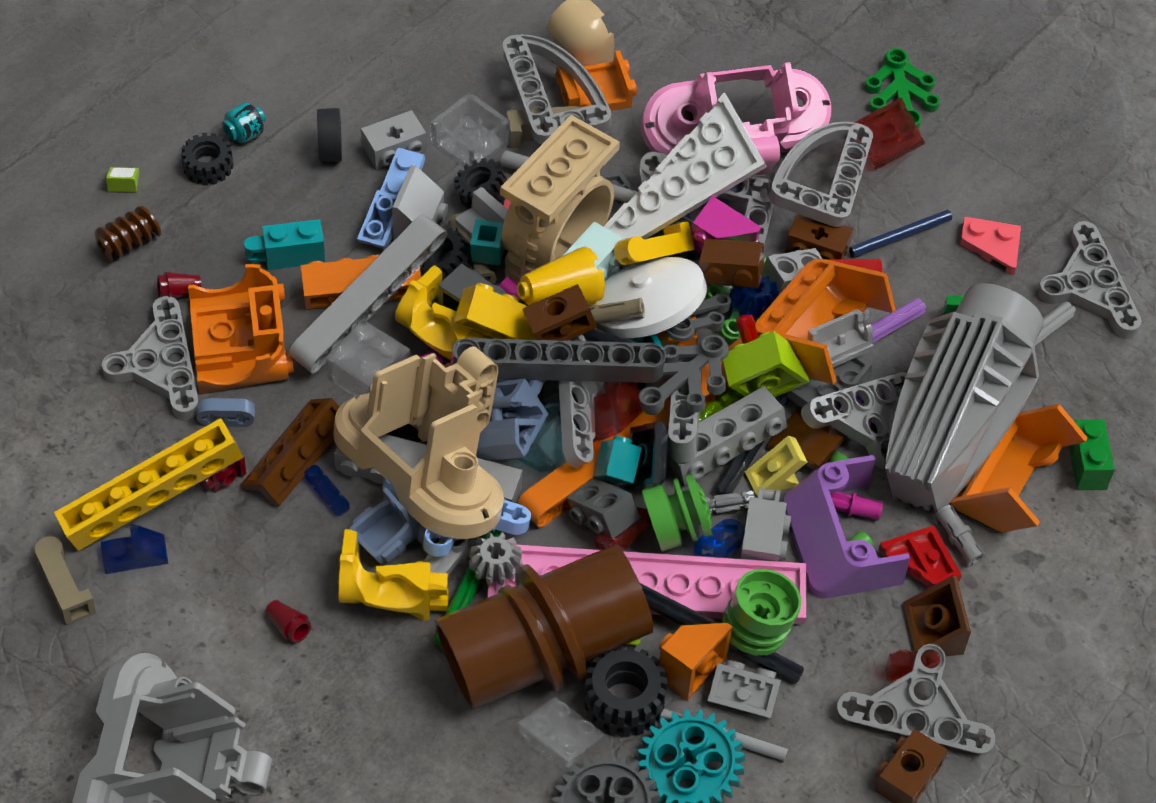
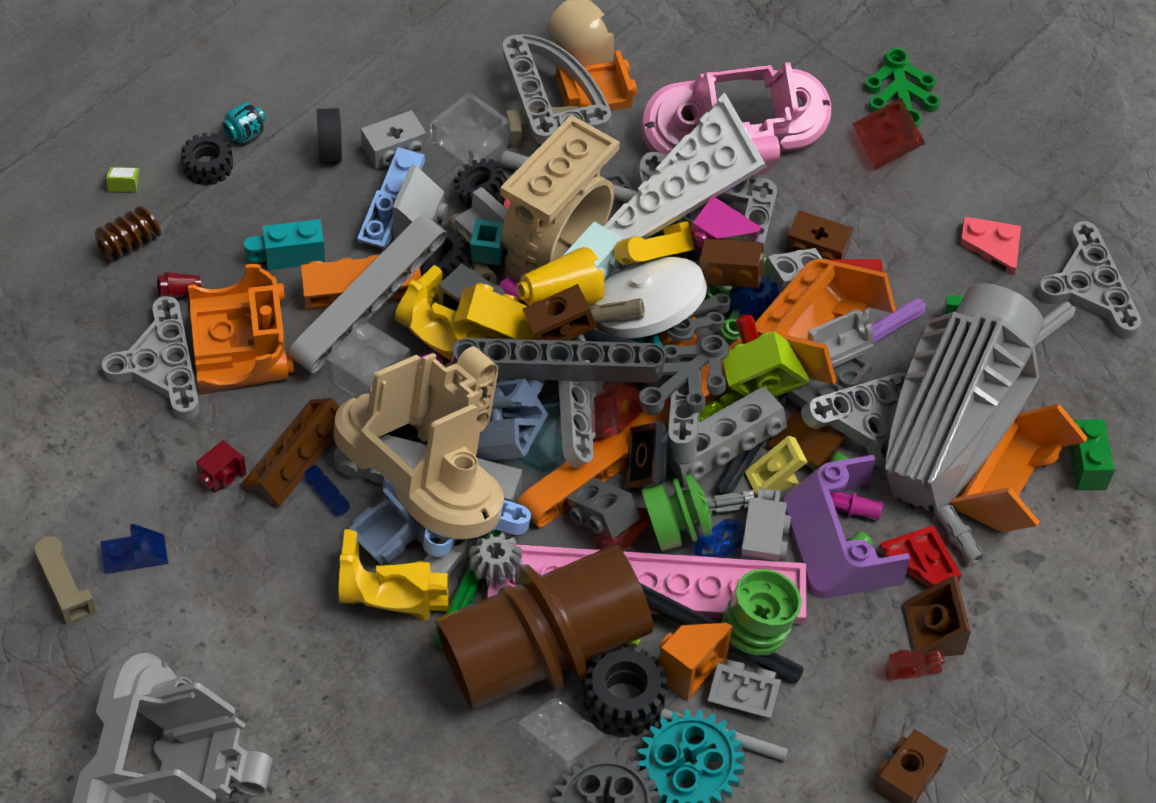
yellow brick [54,418,244,551] -> none
sand blue beam [197,398,256,427] -> none
dark red cone [265,600,311,643] -> none
teal brick [593,436,642,485] -> none
light grey beam [768,122,873,227] -> none
light grey beam [837,644,995,754] -> none
dark blue bar [849,209,952,257] -> none

